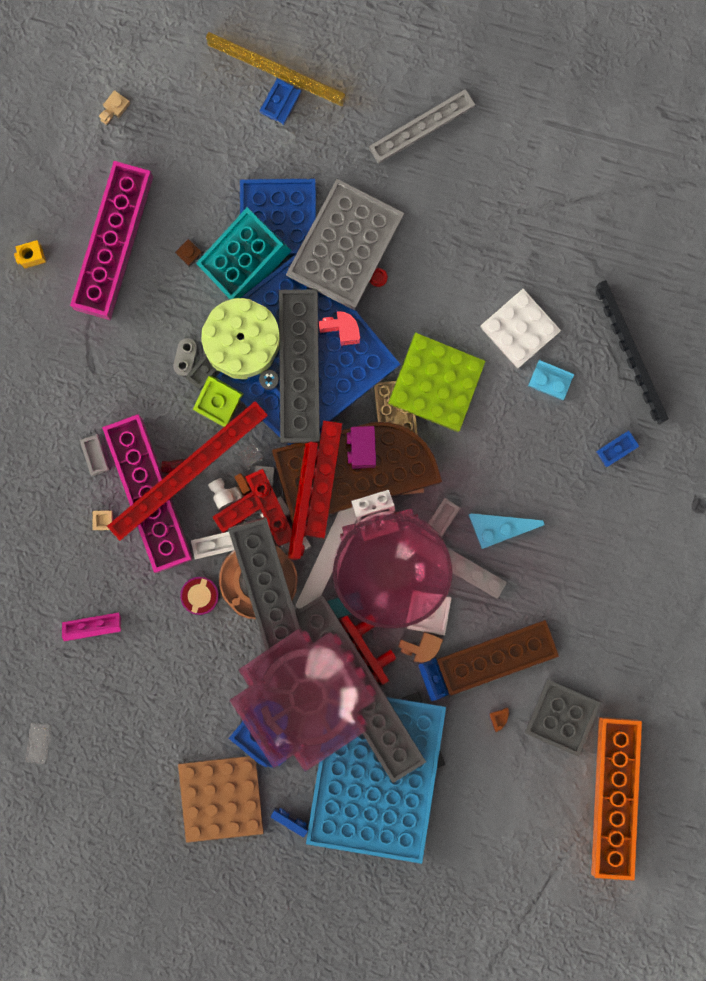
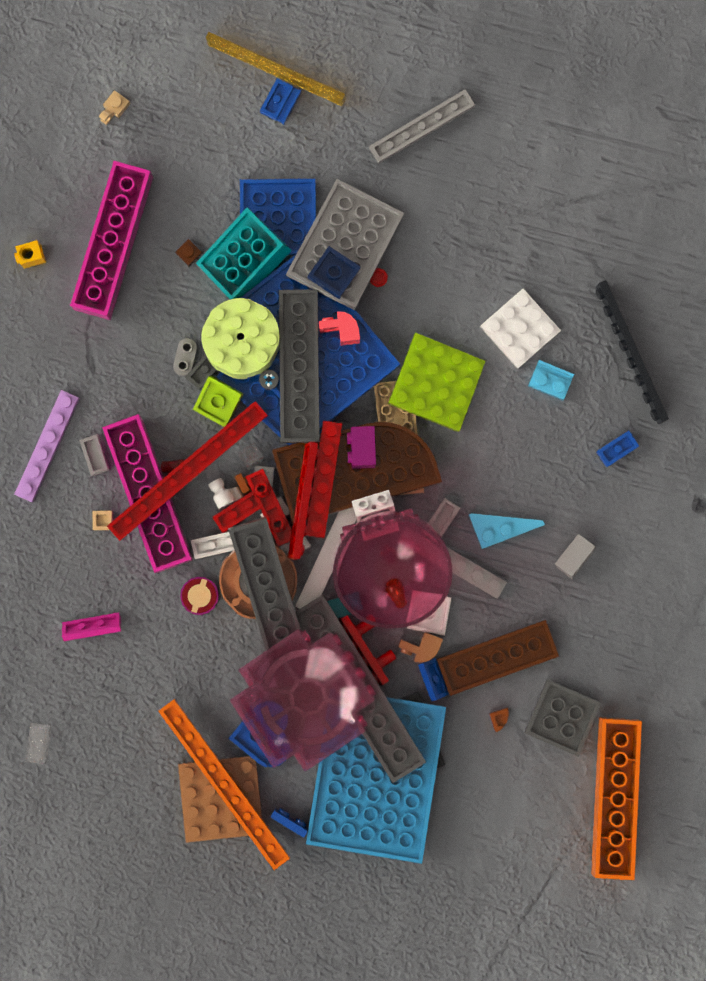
none -> lavender plate [14,390,80,503]
none -> orange plate [158,699,290,870]
none -> dark blue plate [307,246,361,299]
none -> clear red cone [385,578,407,608]
none -> light grey hinge [555,534,596,579]

